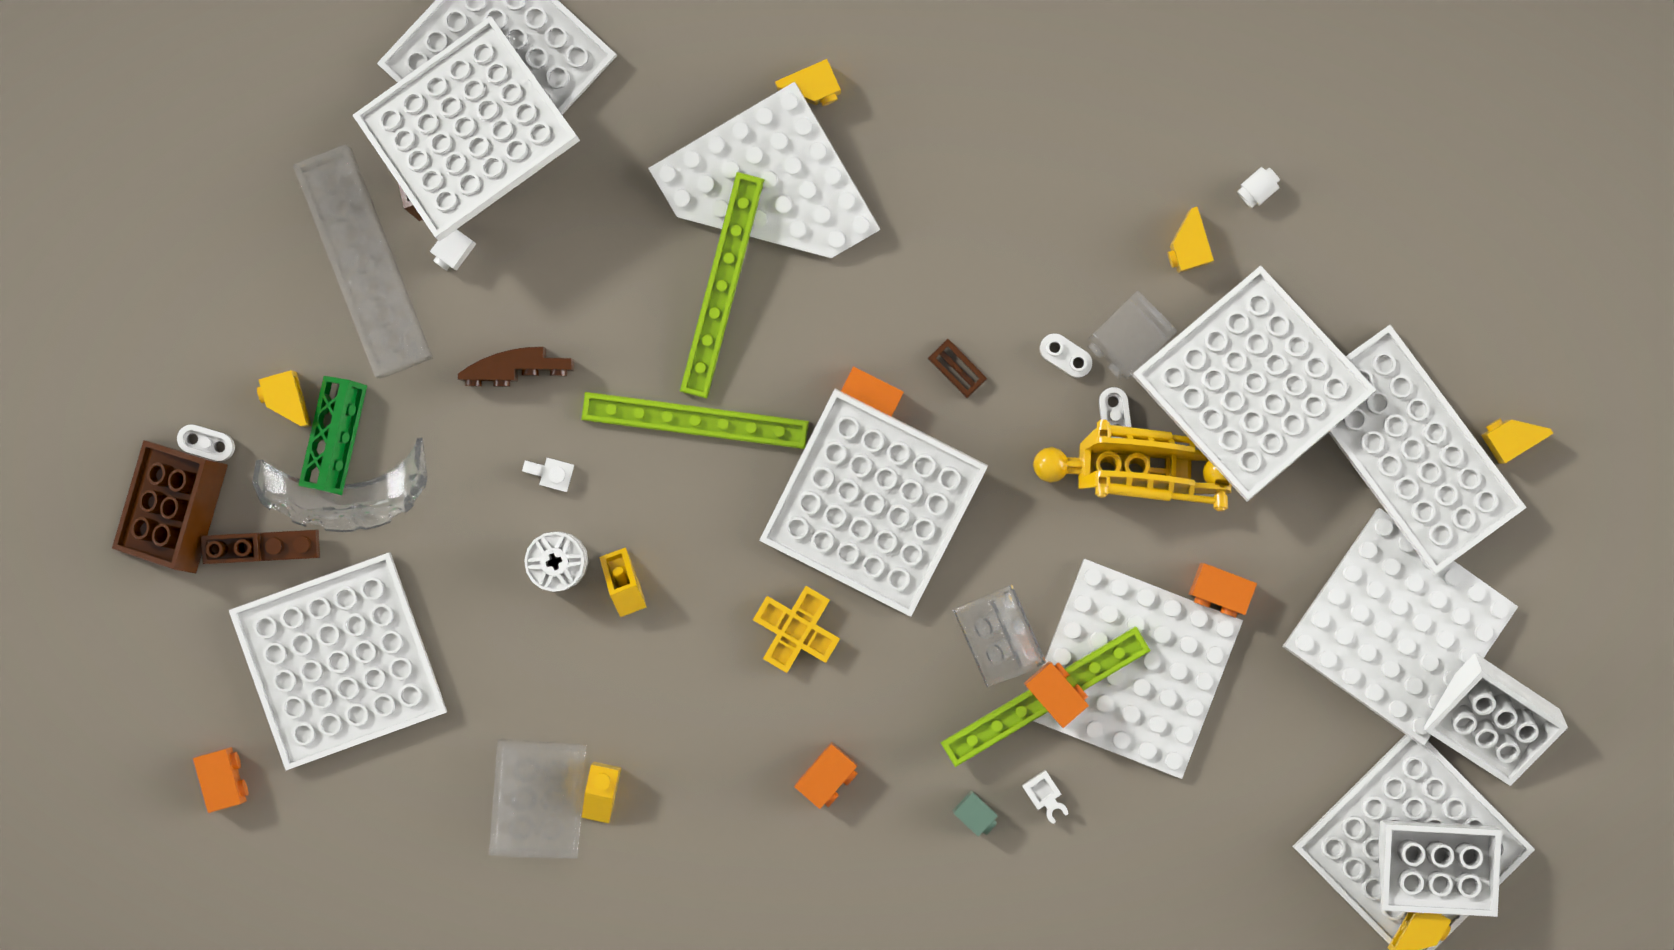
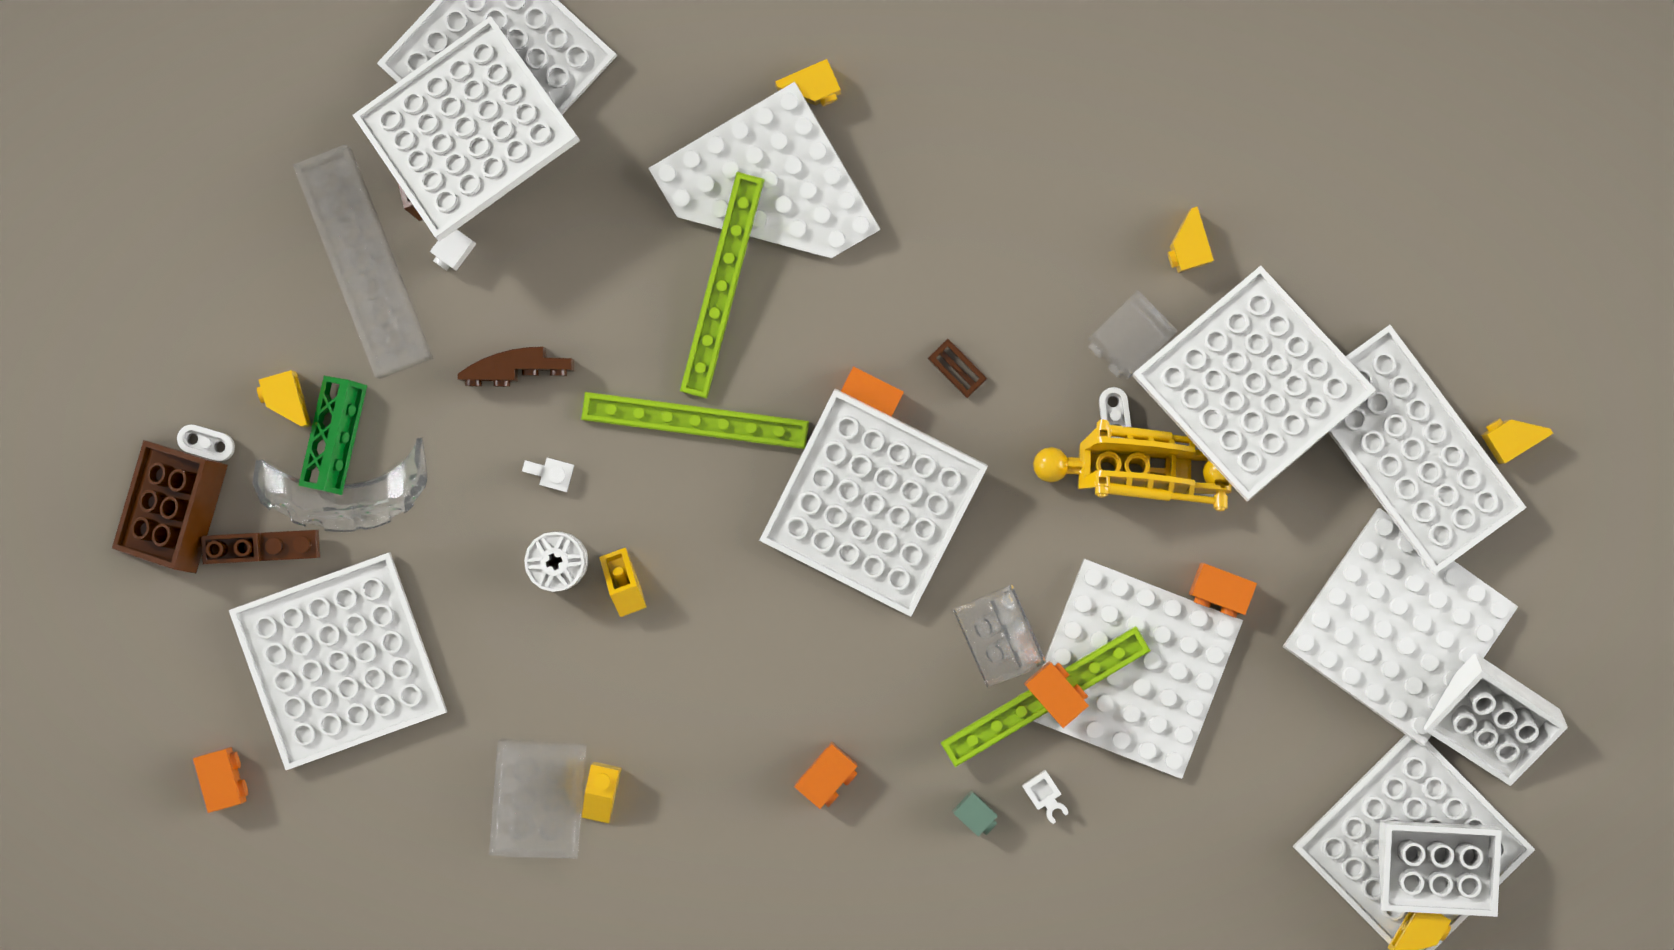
yellow plate [753,586,840,673] -> none
white plate [1040,334,1092,378] -> none
white brick [1237,167,1280,208] -> none

